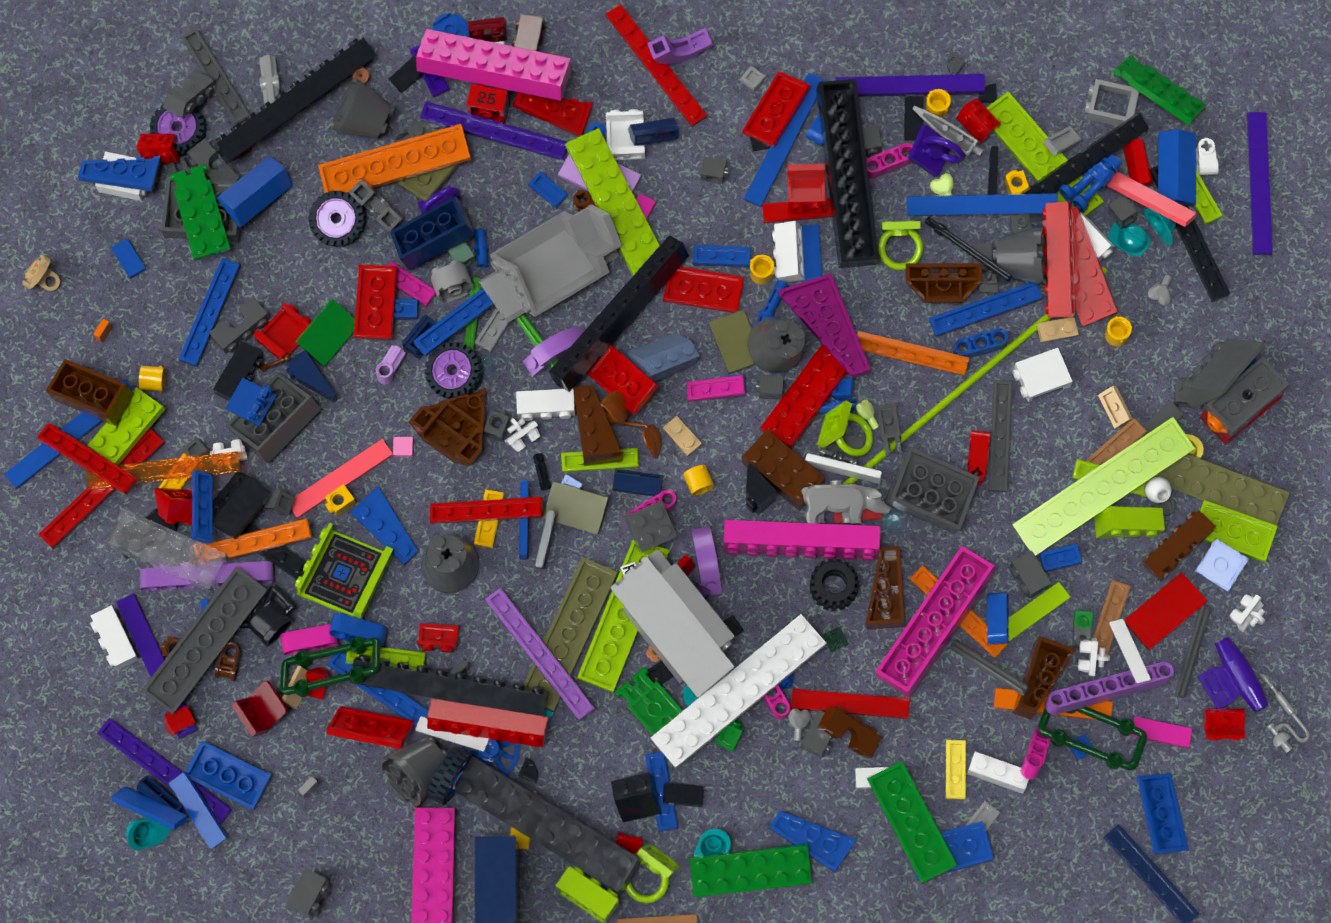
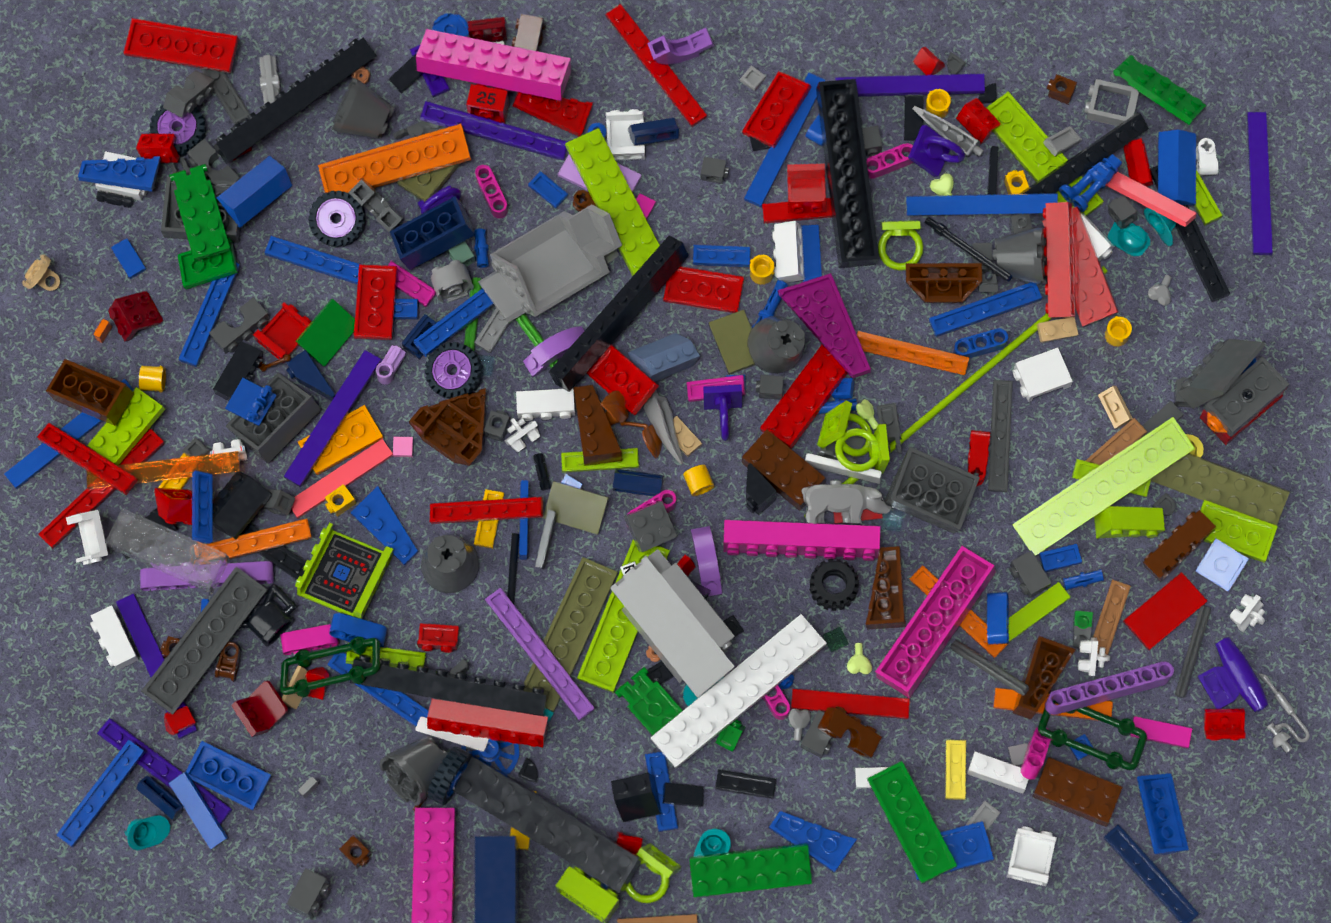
blue tile [112,787,187,830] -> none
red tile [326,706,414,749] -> none
white sticker [1109,619,1151,683] -> none
white piece [1145,477,1172,503] -> none
none -> blue plate [56,740,145,847]
none -> white panel [66,510,108,565]
none -> black axle [96,190,133,208]
none -> dark red bracket [108,291,163,342]
none -> red plate [124,18,239,73]
none -> green tile [177,238,238,290]
none -> blue plate [264,236,361,285]
none -> dark purple tile [284,350,381,487]
none -> light orange plate [298,405,383,475]
none -> reddish brown brick [339,835,371,868]
none -> dark pink beam [475,165,508,219]
none -> black bar [507,533,519,604]
none -> light grey piece [644,390,683,464]
none -> dark purple tile [703,384,742,441]
none -> black tile [715,769,777,799]
none -> lime tile [835,424,890,474]
none -> yellowish green rock [847,643,872,674]
none -> red tile [913,47,945,75]
none -> white panel [1007,827,1057,886]
none -> light grey tile [1008,743,1028,766]
none -> reddish brown brick [1032,757,1122,827]
none -> reddish brown brick [1047,74,1077,105]
none -> blue pin [1063,569,1104,590]

